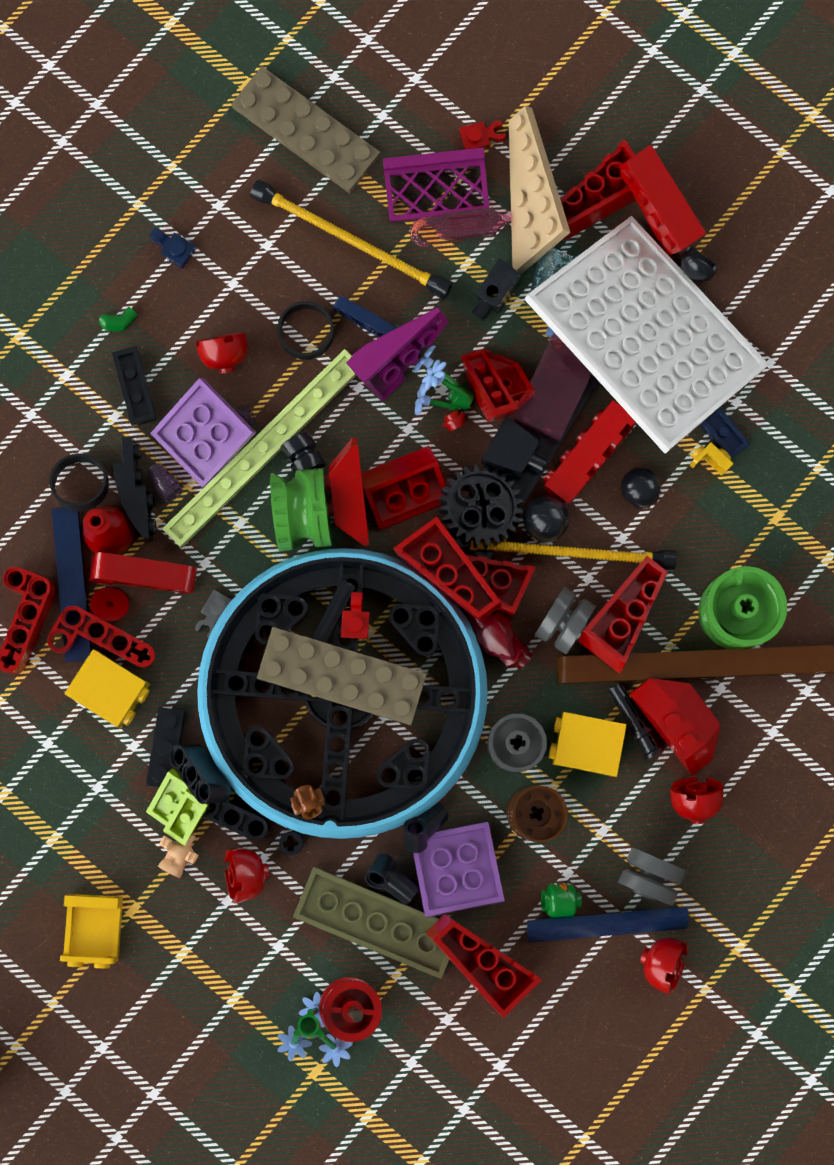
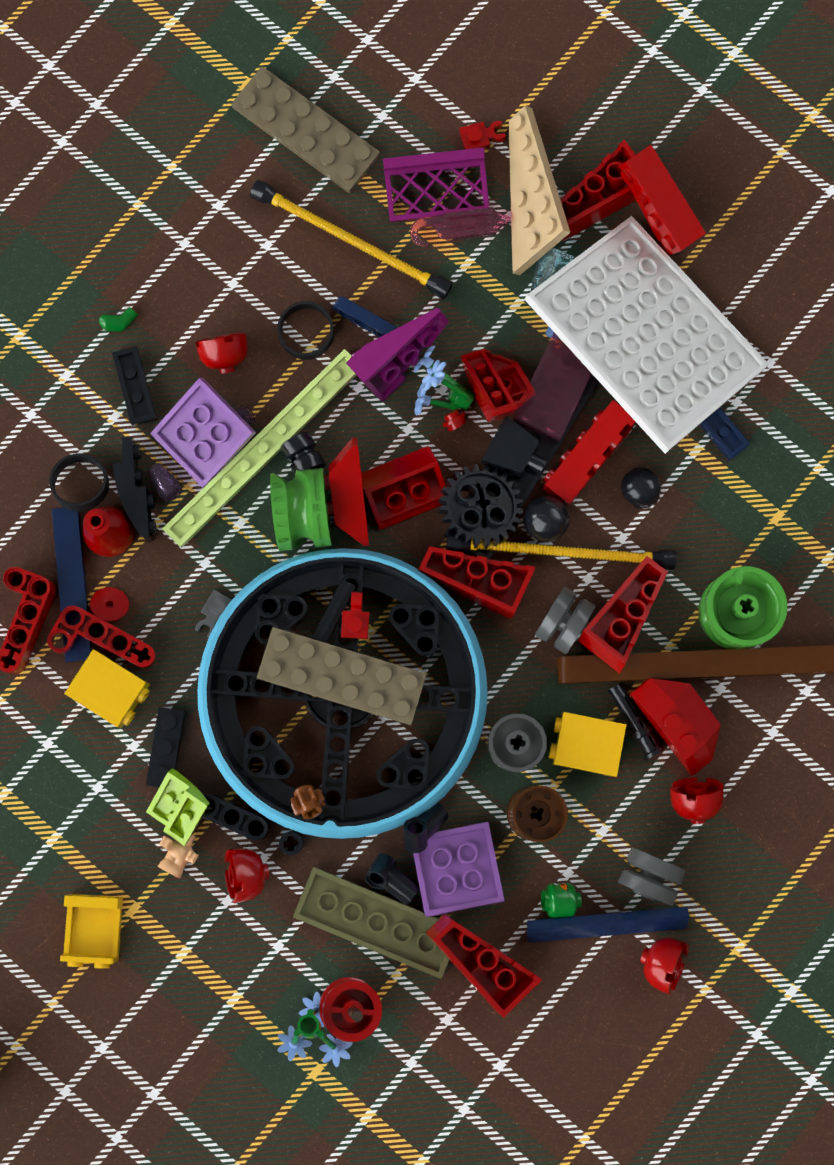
red beam [89,552,197,594] -> none
dark blue plate [149,227,196,269] -> none
black beam [170,744,231,804] -> none
red wedge [393,516,501,622] -> none
dark red animal [464,611,533,670] -> none
black torso [472,259,522,321] -> none
black hair [680,245,718,282] -> none
yellow bracket [690,443,733,476] -> none

